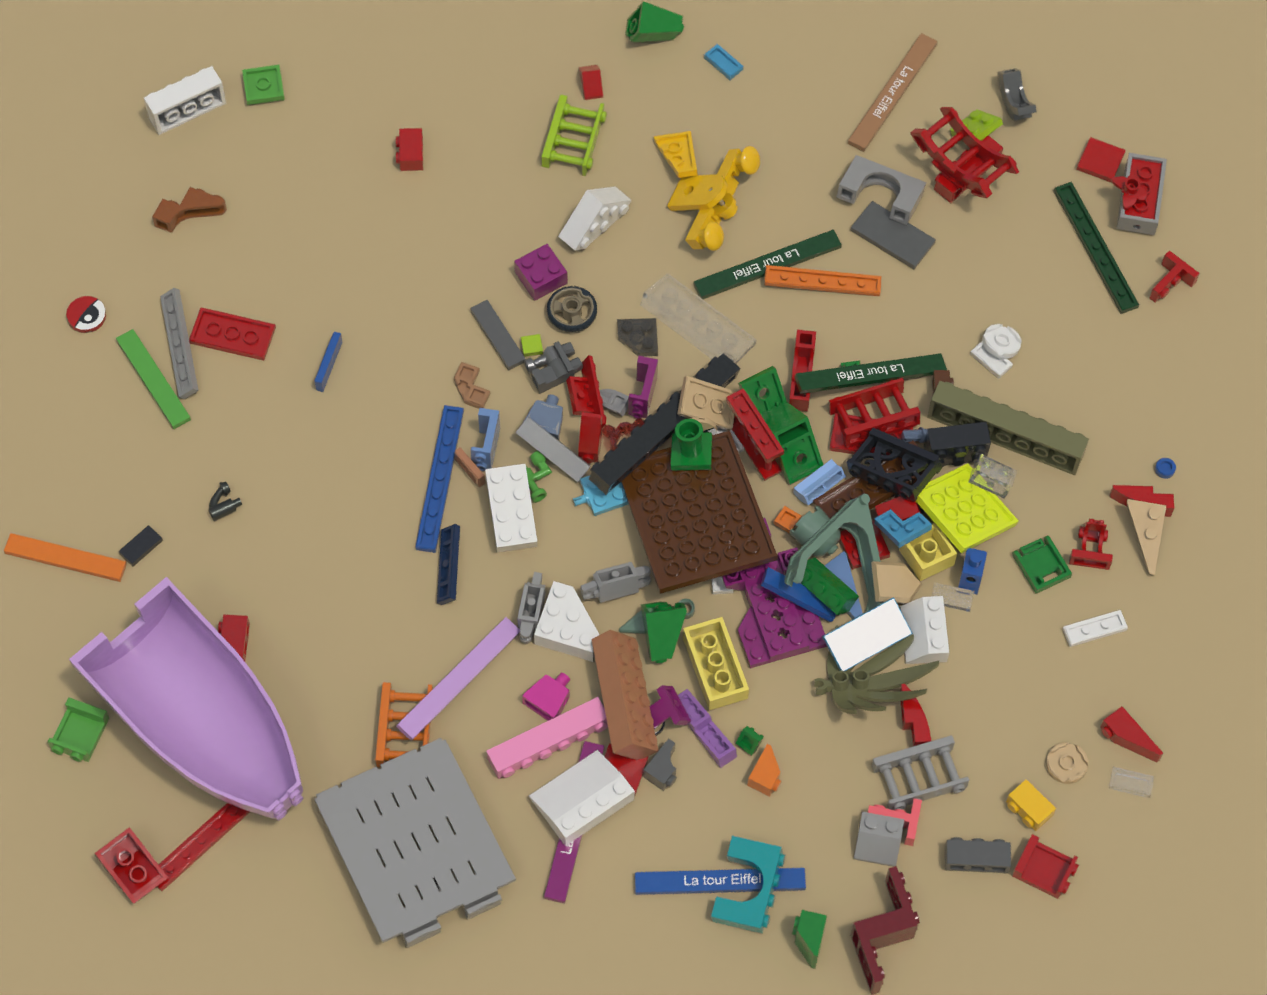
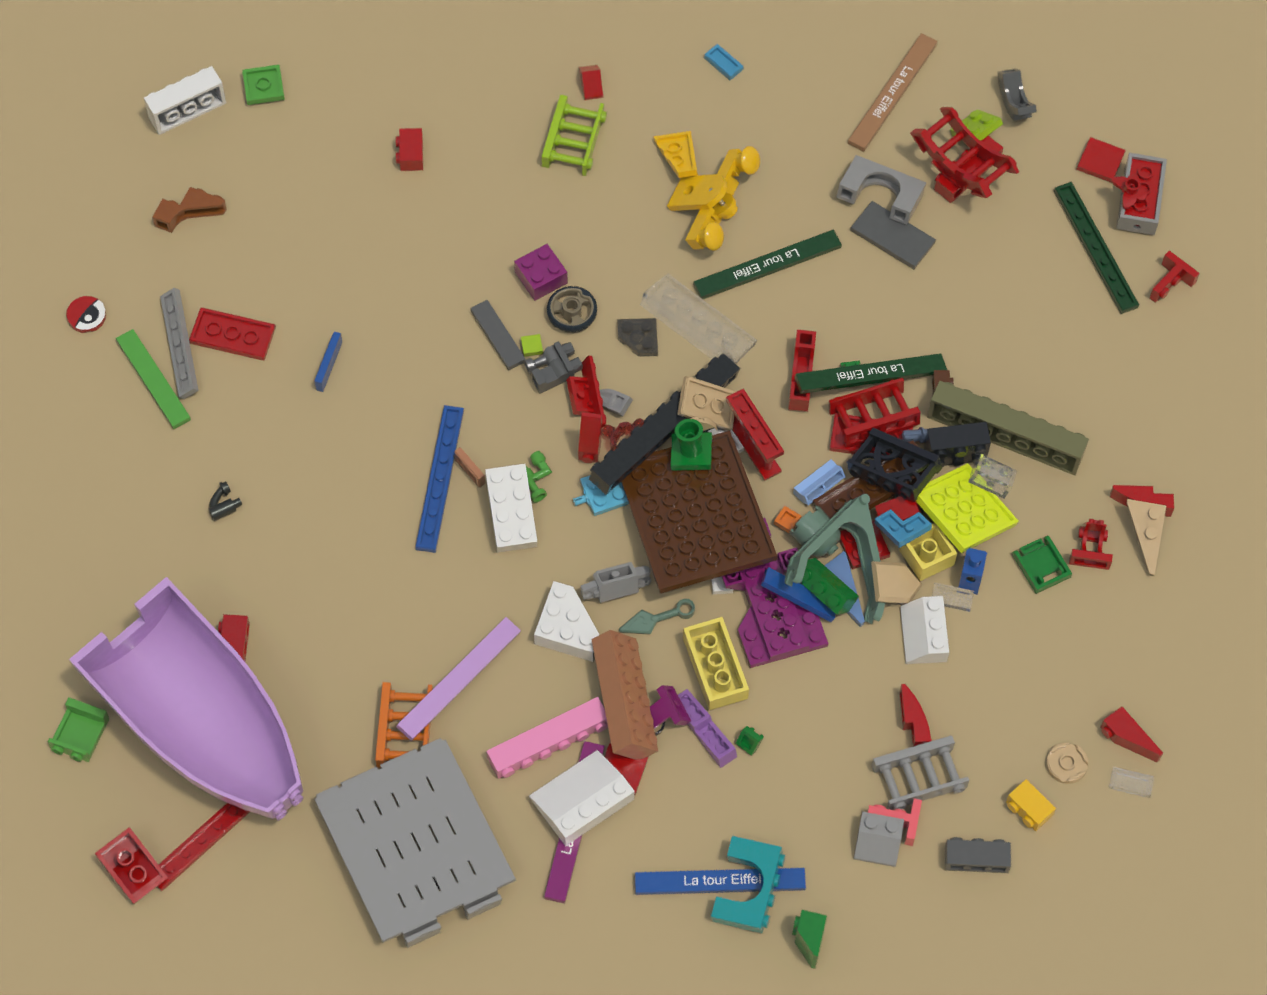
orange tile [4,533,127,582] -> none
black tile [118,525,163,567] -> none
dark blue plate [437,524,460,605] -> none
medium nougat tile [454,362,490,409] -> none
medium blue panel [471,408,500,471] -> none
light grey tile [516,417,591,482] -> none
light grey hinge [517,572,546,644] -> none
dark pink torso [522,672,570,721] -> none
sand blue torso [524,394,563,441] -> none
white brick [558,187,632,250] -> none
green slope [625,1,684,42] -> none
magenta panel [628,356,658,419] -> none
green slope [641,602,687,663] -> none
dark grey arch [643,738,677,791] -> none
green bracket [738,366,823,484] -> none
orange slope [747,744,782,797] -> none
orange tile [764,265,881,296] -> none
olive plant [814,625,939,714] -> none
tile [822,597,913,671] -> none
dark red bracket [850,866,920,995] -> none
white tile [970,341,1013,379] -> none
white tile [982,324,1021,359] -> none
red panel [1012,834,1079,899] -> none
white tile [1063,610,1128,647] -> none
blue tile [1155,458,1176,479] -> none

